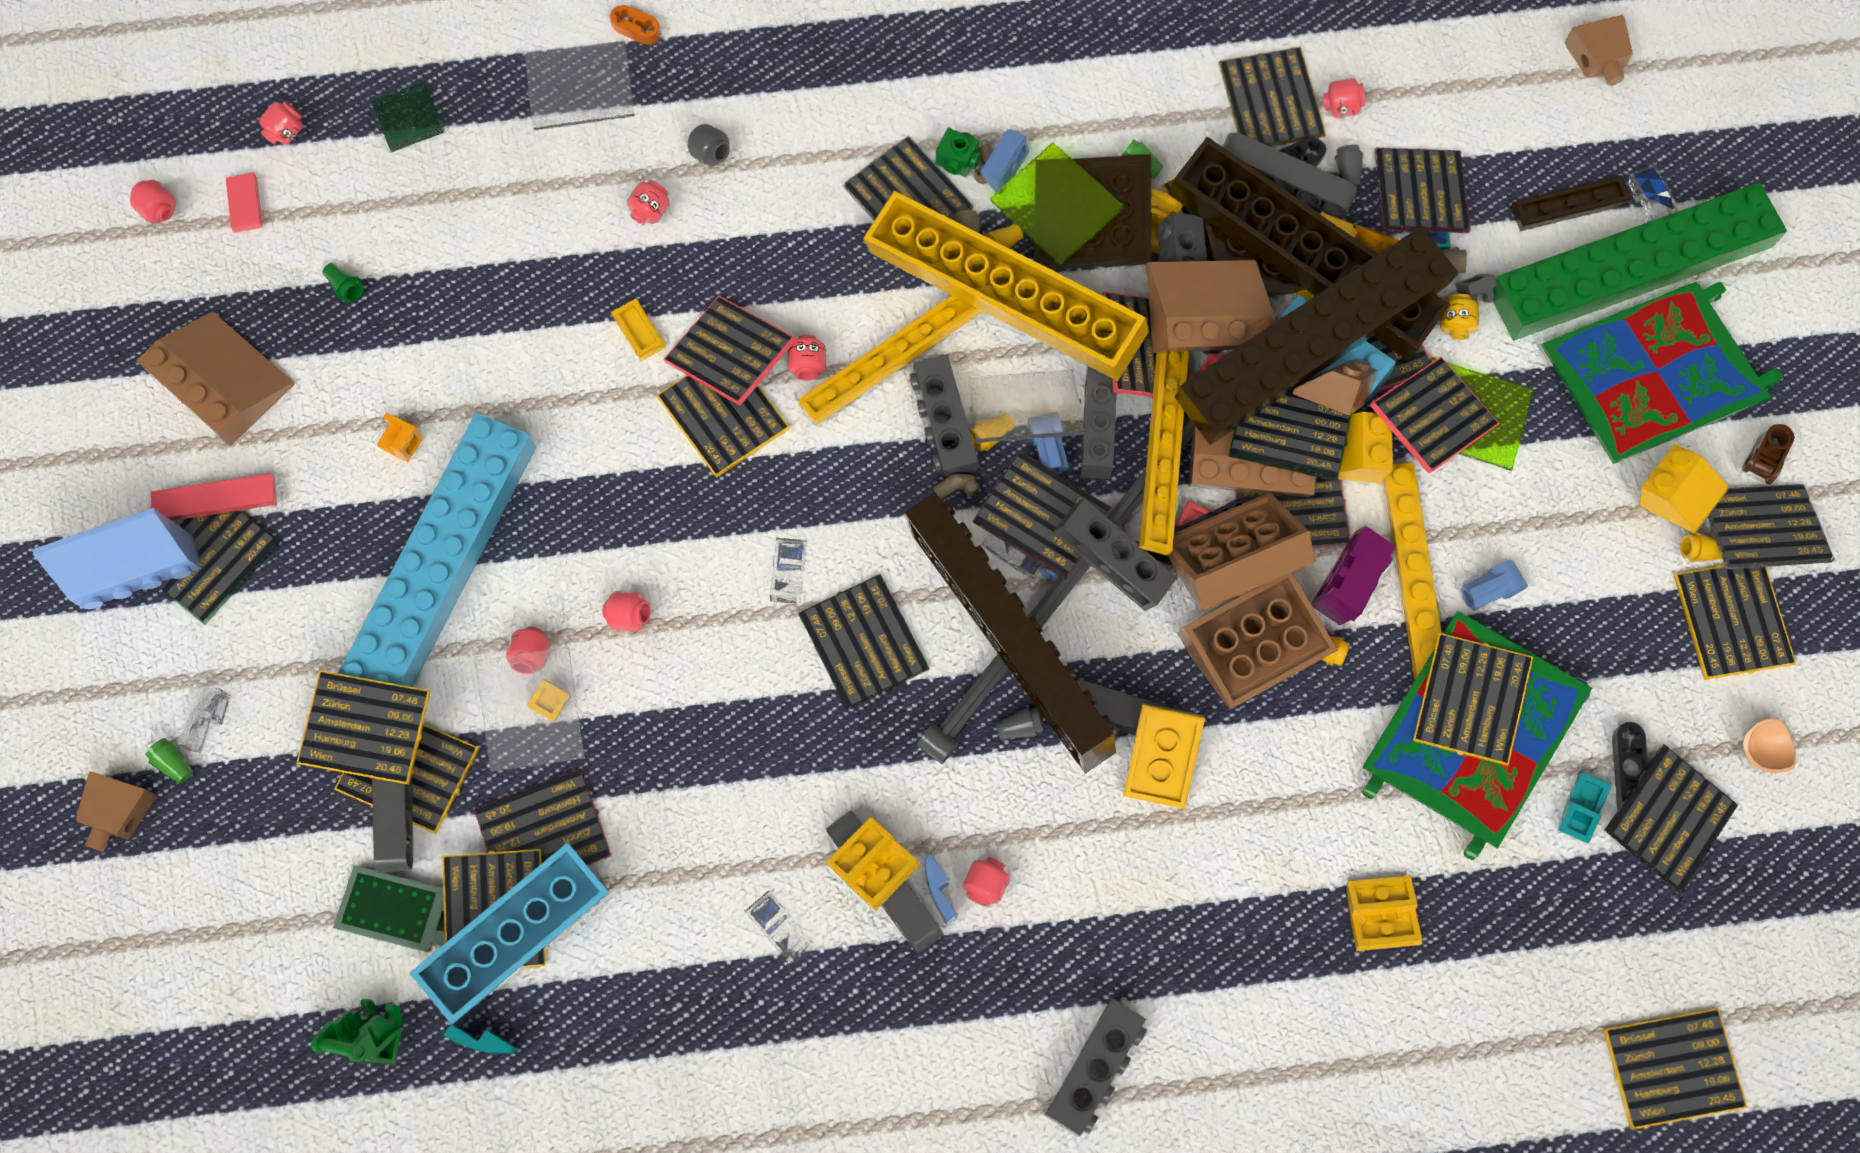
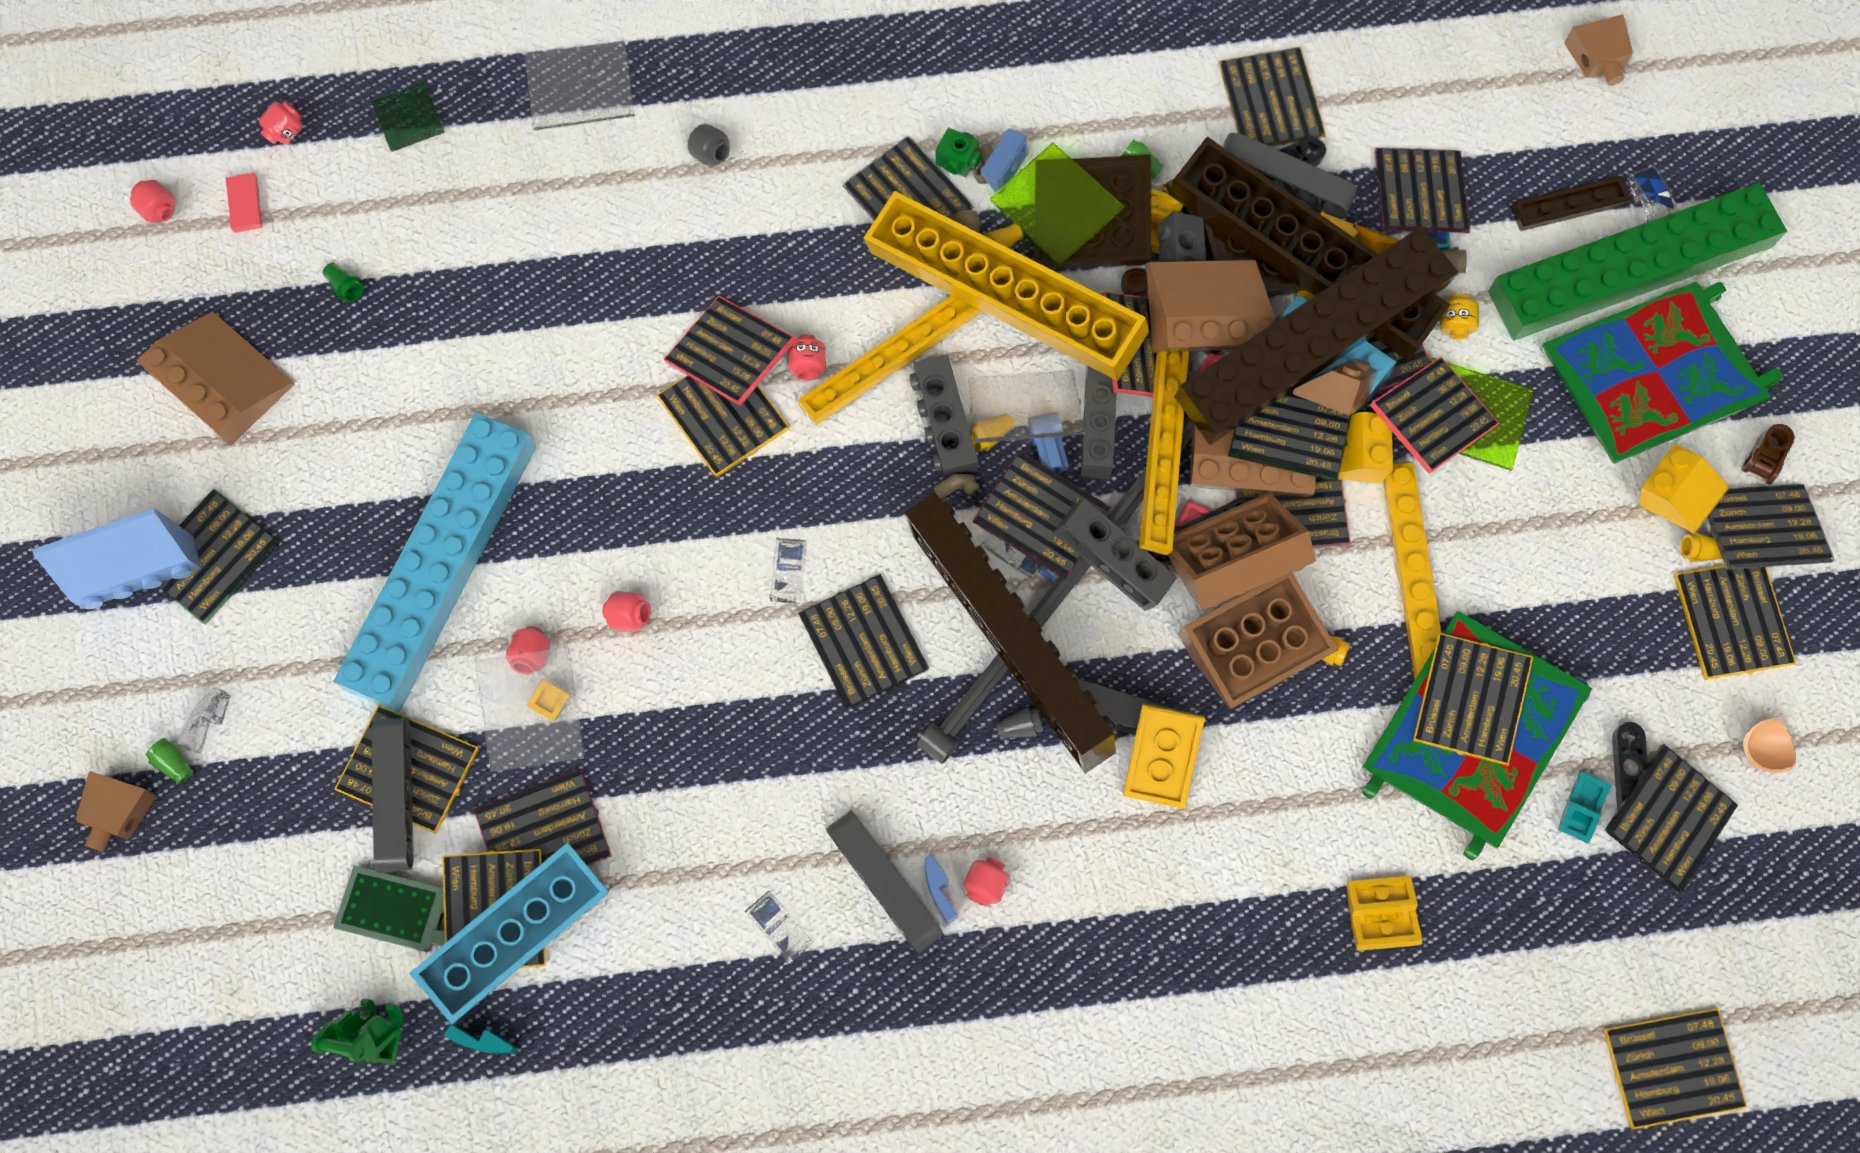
coral tile [151,473,277,521] -> none
piece [296,671,431,785] -> none
light orange panel [377,413,423,462] -> none
orange beam [610,5,661,45] -> none
yellow tile [611,299,666,362] -> none
coral head [627,180,670,225] -> none
yellow slope [826,817,920,912] -> none
dark grey brick [1044,998,1147,1137] -> none
magenta wedge [1311,525,1395,626] -> none
coral head [1323,78,1366,118] -> none
dark grey cone [1335,144,1363,188] -> none
dark grey tile [1455,274,1497,303] -> none
medium blue piece [1460,559,1528,611] -> none
none -> reddish brown tile [1121,268,1148,297]

